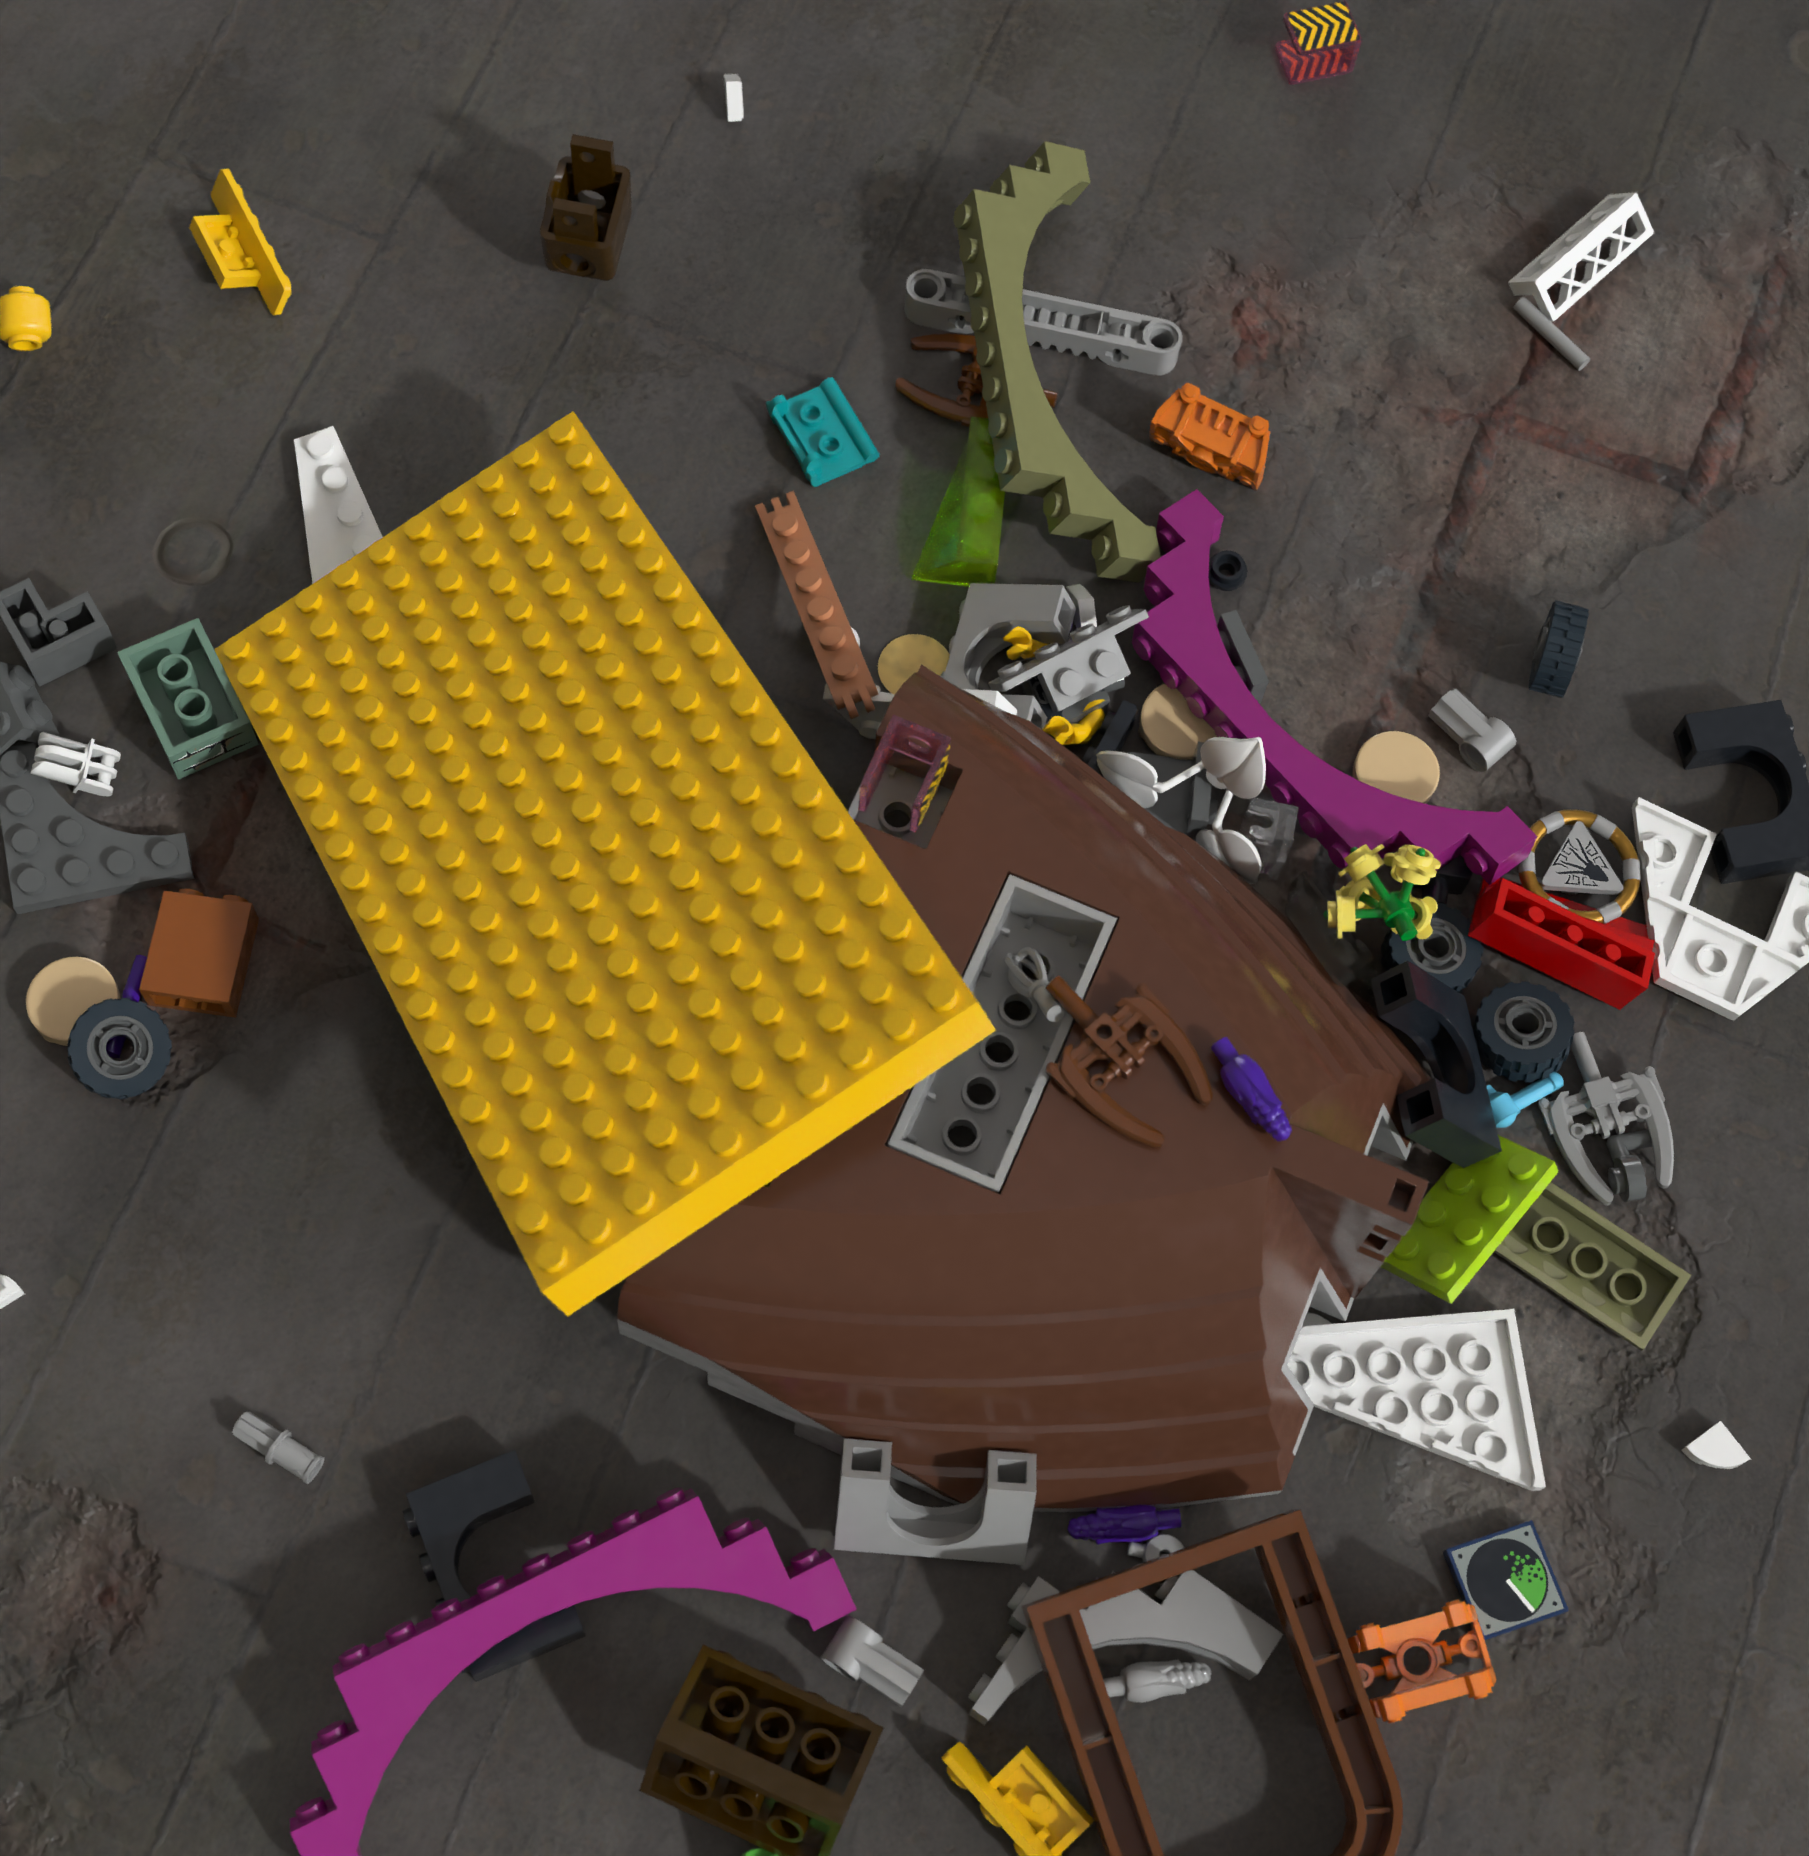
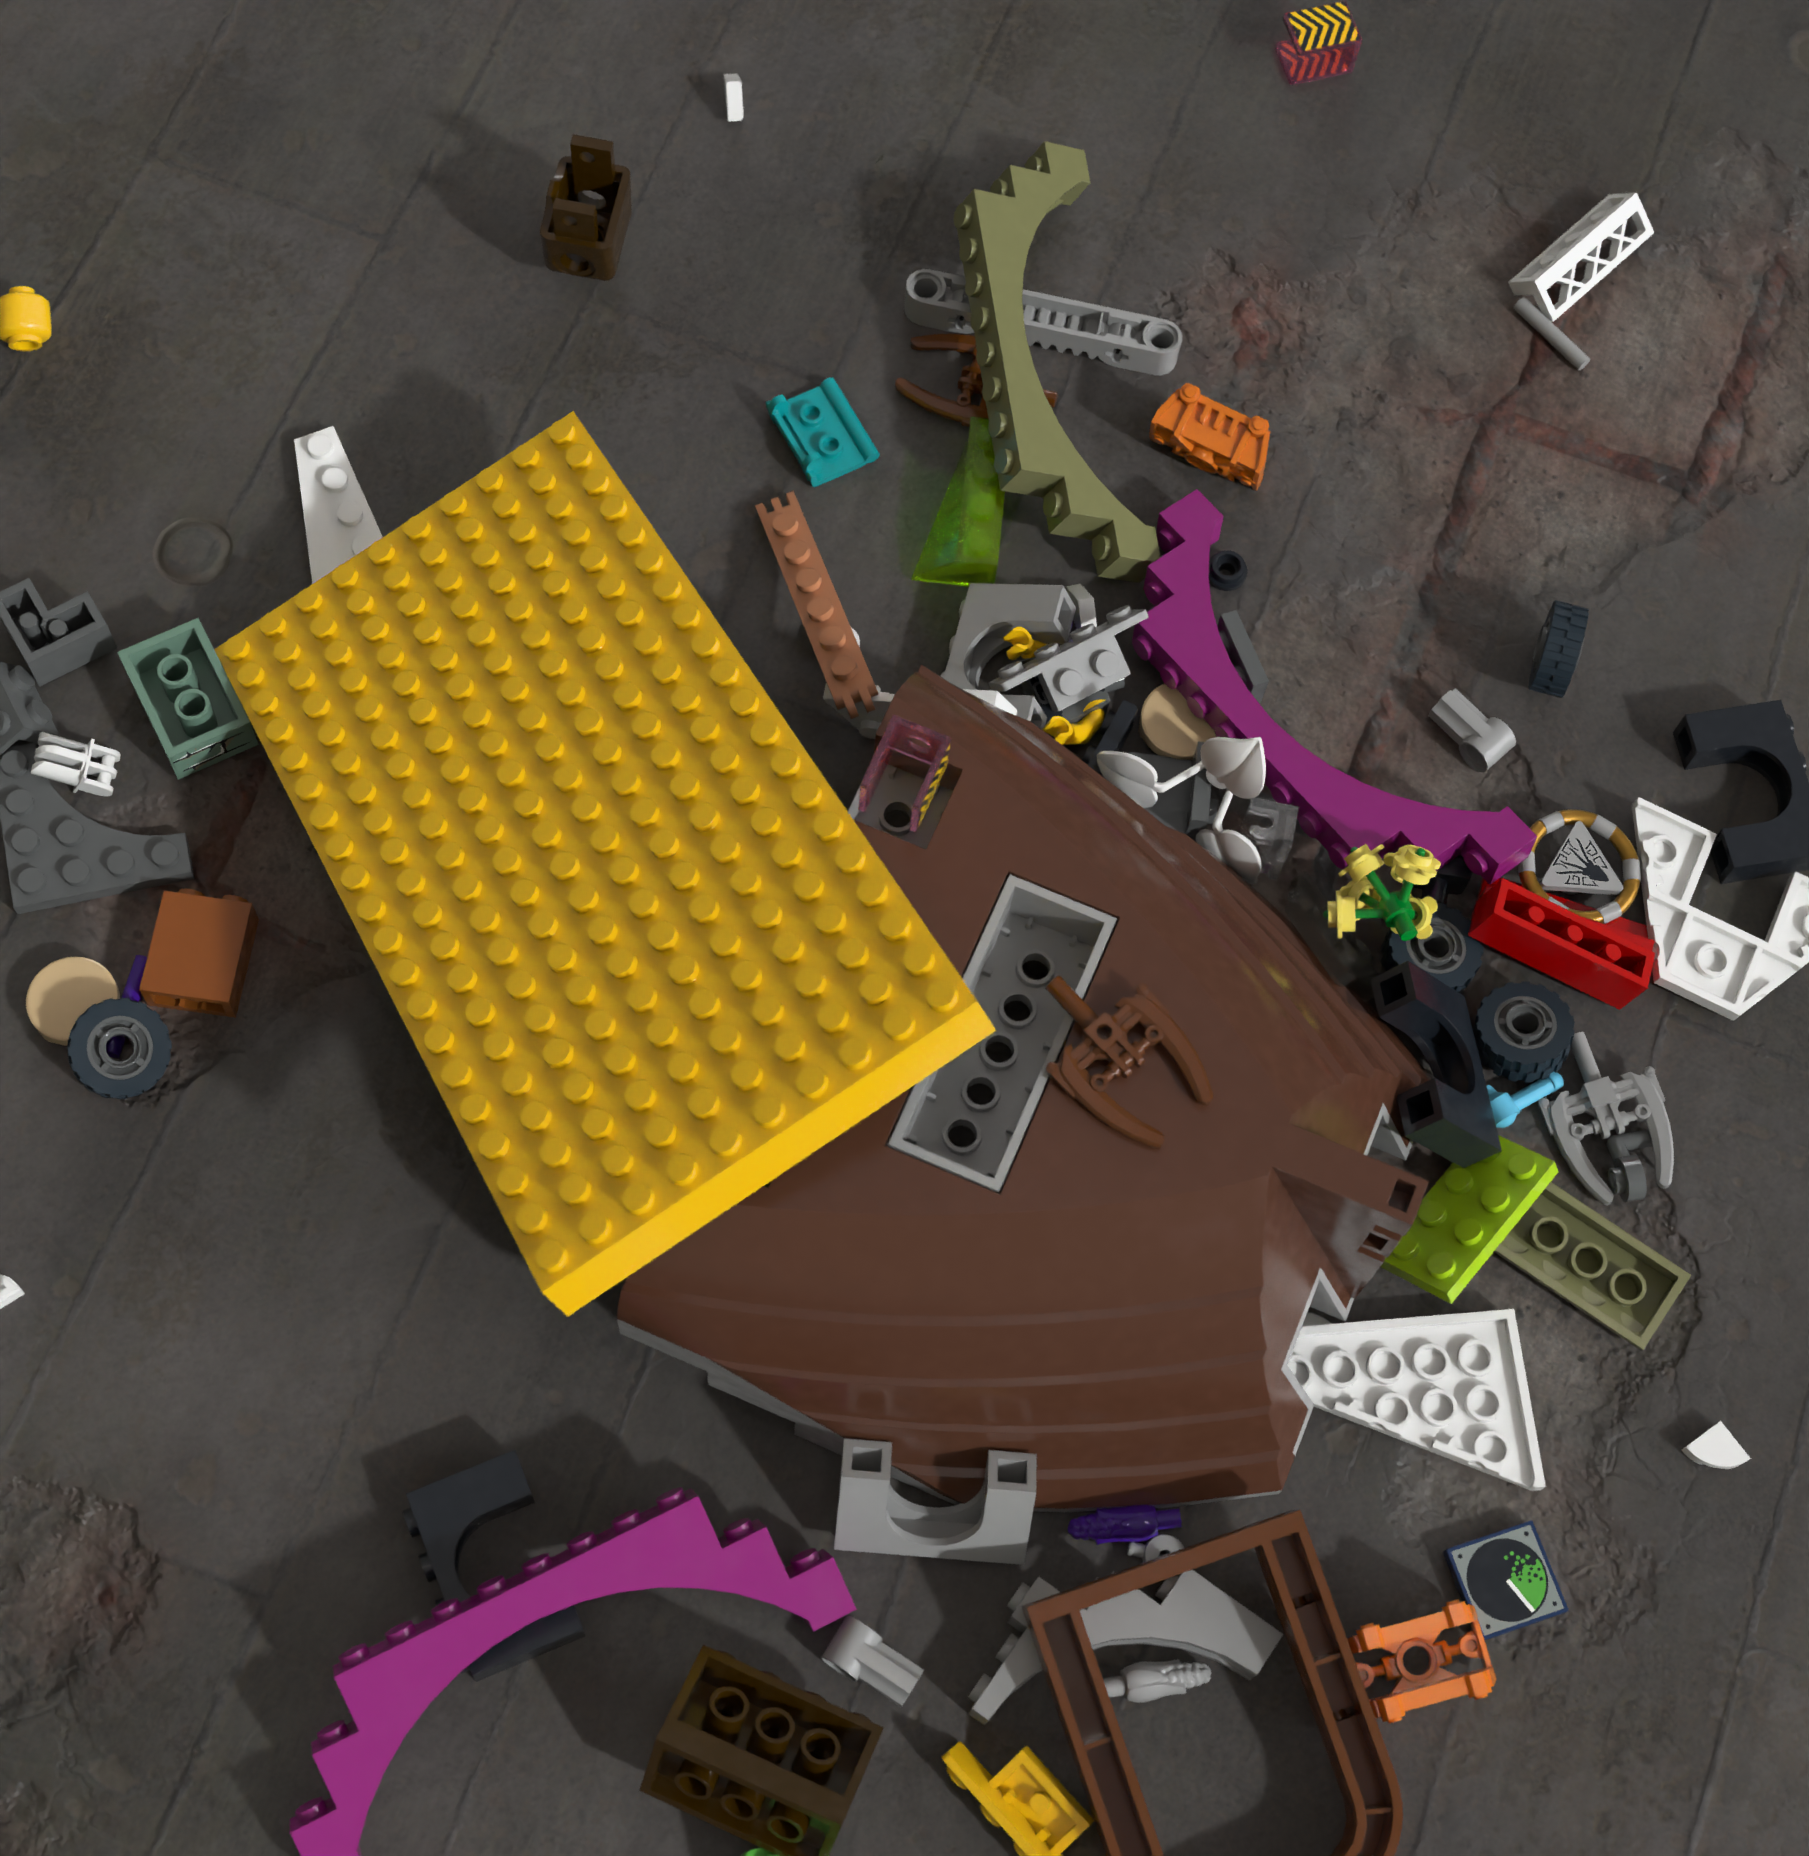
yellow bracket [189,169,291,315] -> none
light grey axle [232,1411,325,1484] -> none
pearl gold sticker [878,634,950,694] -> none
light grey piece [1004,947,1065,1022] -> none
dark purple piece [1211,1037,1292,1141] -> none
tan tile [1353,731,1440,804] -> none

